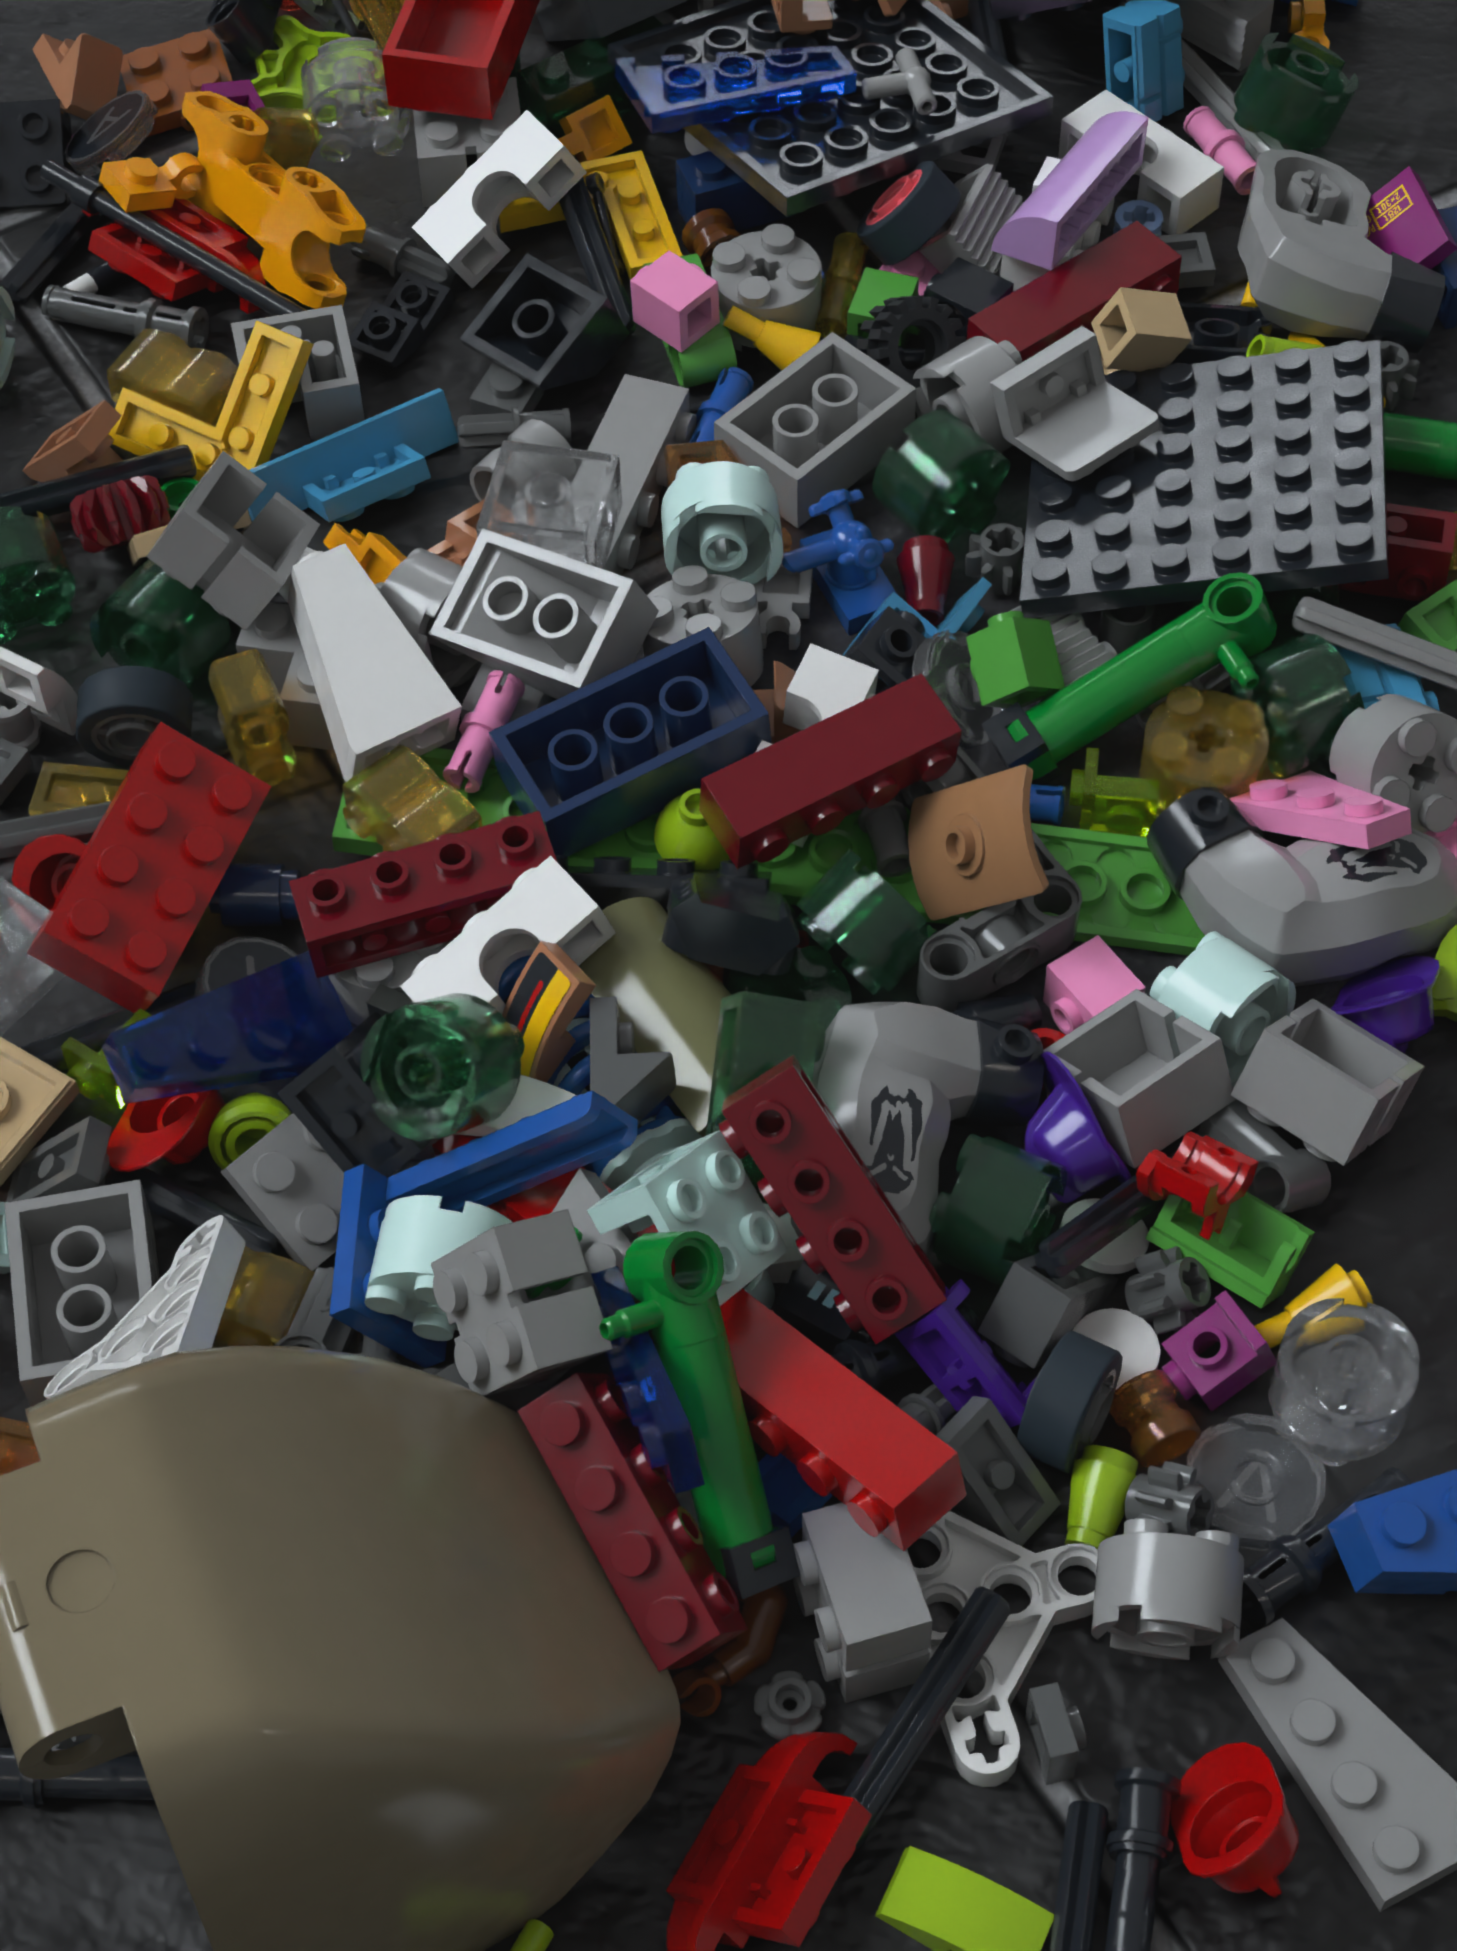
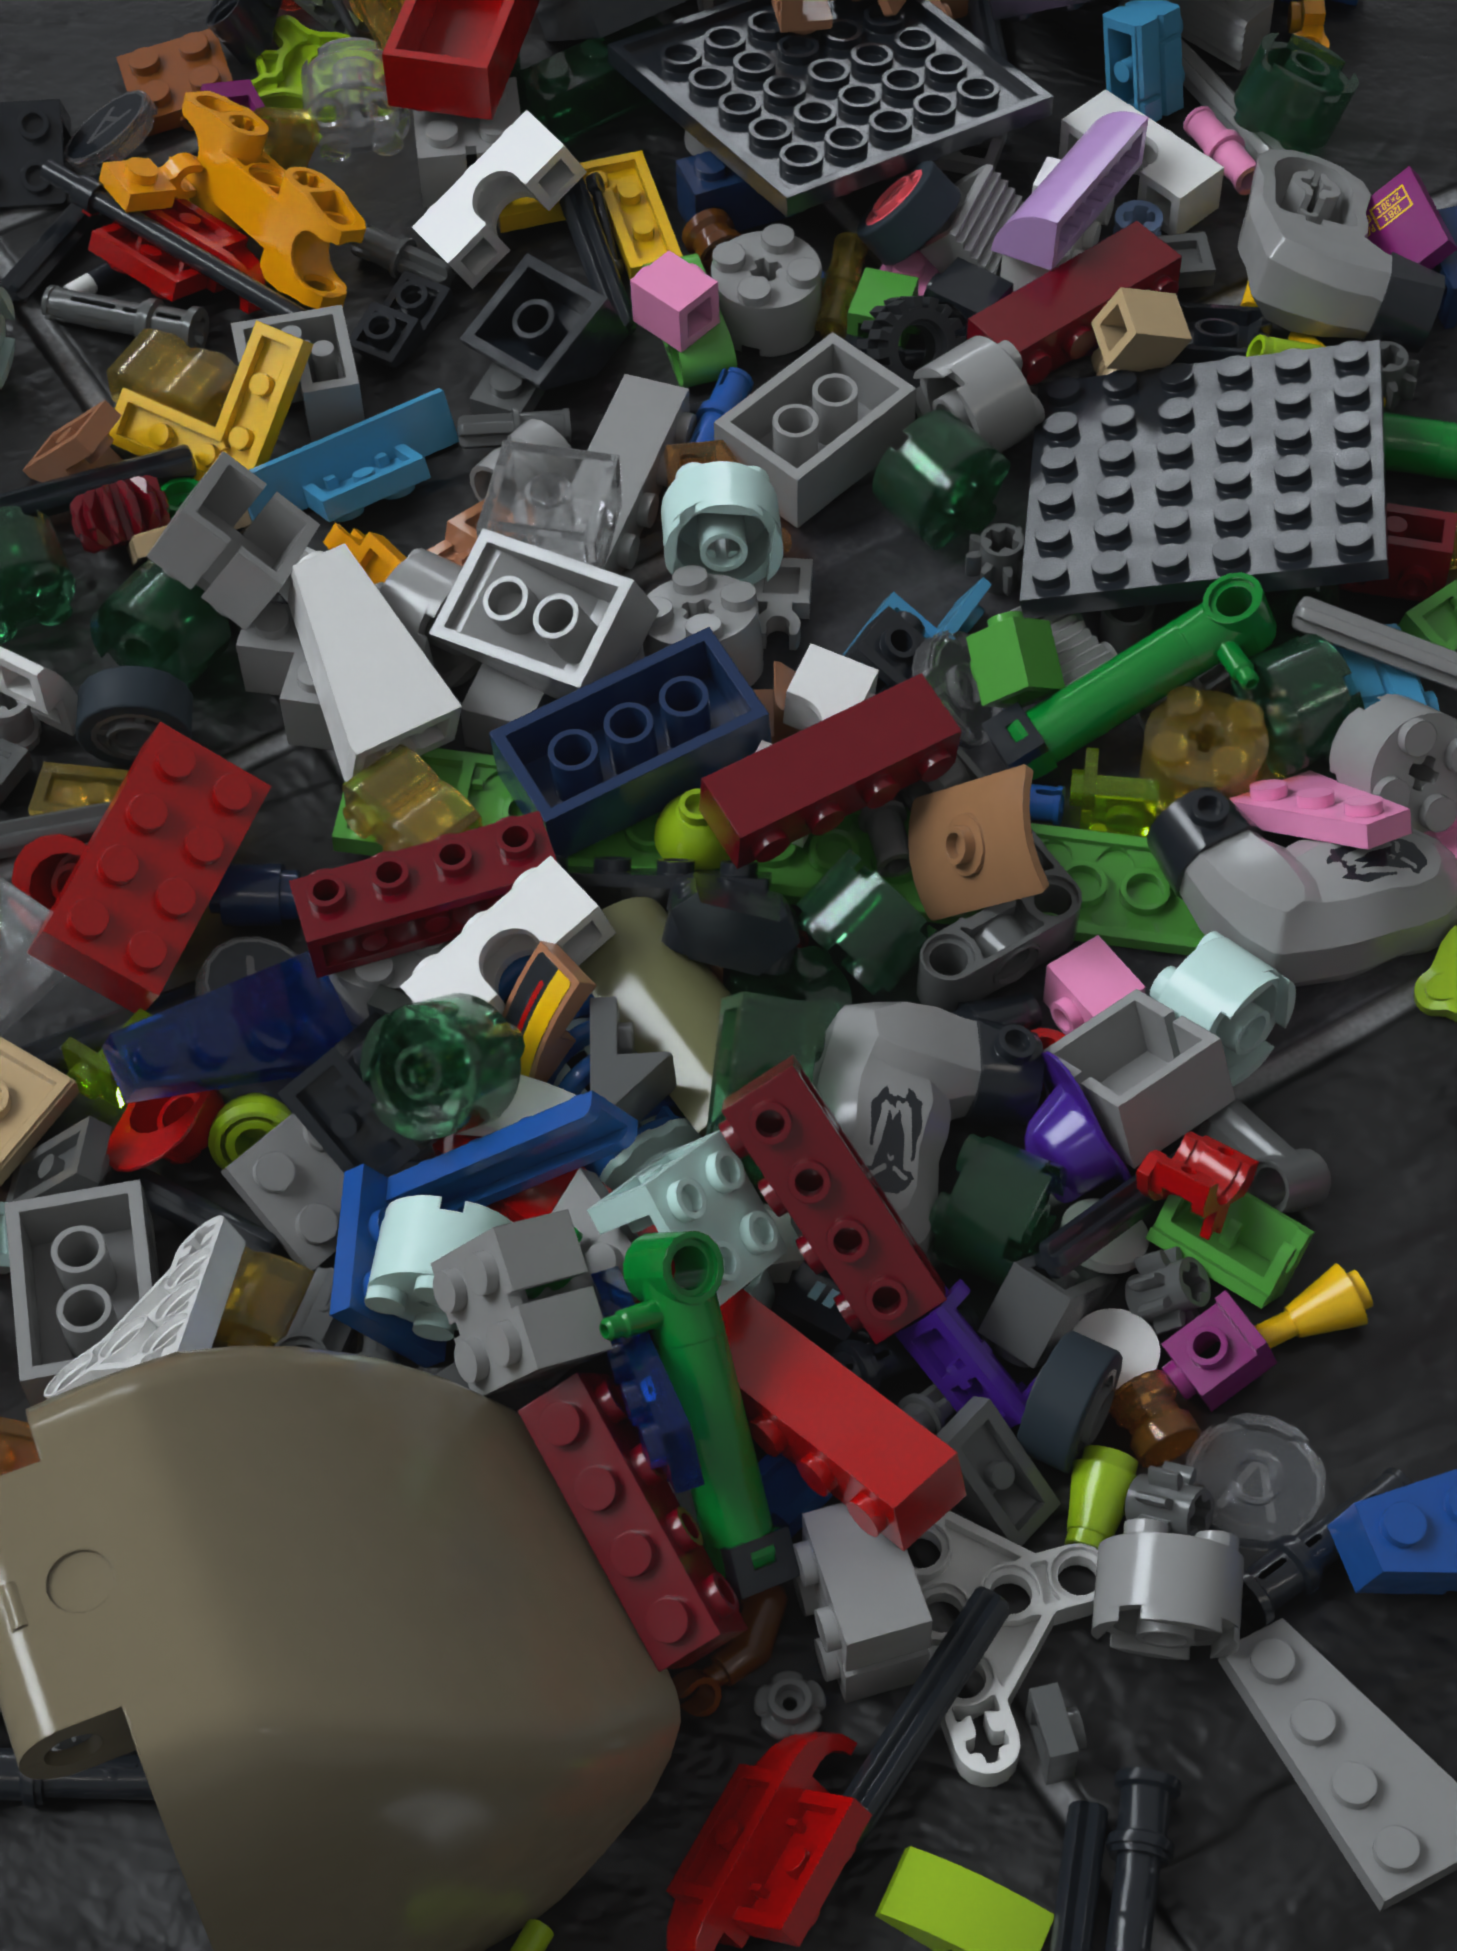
nougat slope [32,33,123,120] -> none
clear yellow brick [209,648,297,786] -> none
bright pink pin [443,670,525,793] -> none
light orange plate [558,95,633,163] -> none
clear blue wing [615,45,857,134] -> none
yellow cone [722,305,821,371] -> none
blue piece [781,489,898,636] -> none
light grey piece [862,48,937,115] -> none
dark red cone [896,535,955,626] -> none
light grey bracket [990,326,1160,481] -> none
red piece [1170,1742,1299,1898] -> none
light grey piece [1231,998,1425,1166] -> none
clear brick [1268,1298,1420,1466] -> none
dark purple piece [1331,956,1440,1054] -> none

